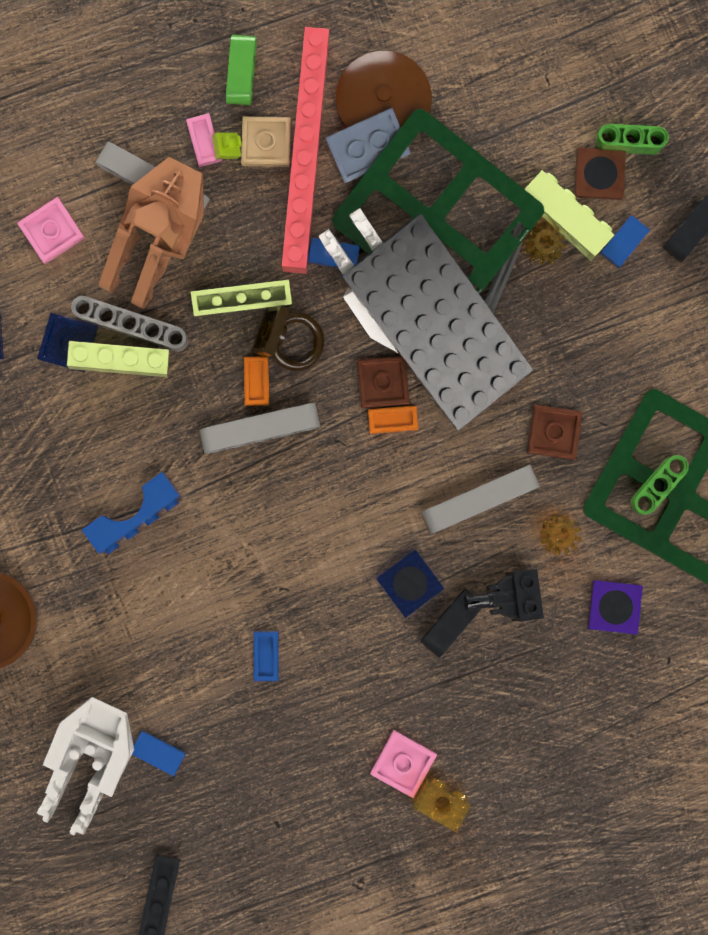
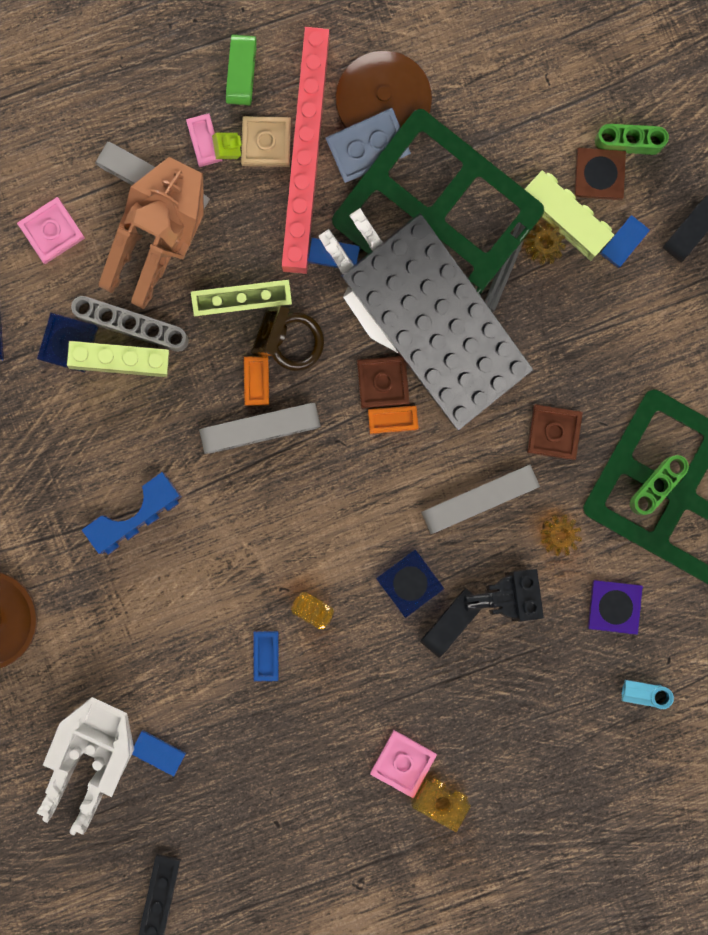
none -> clear yellow gear [291,592,334,629]
none -> medium azure piece [621,680,674,709]

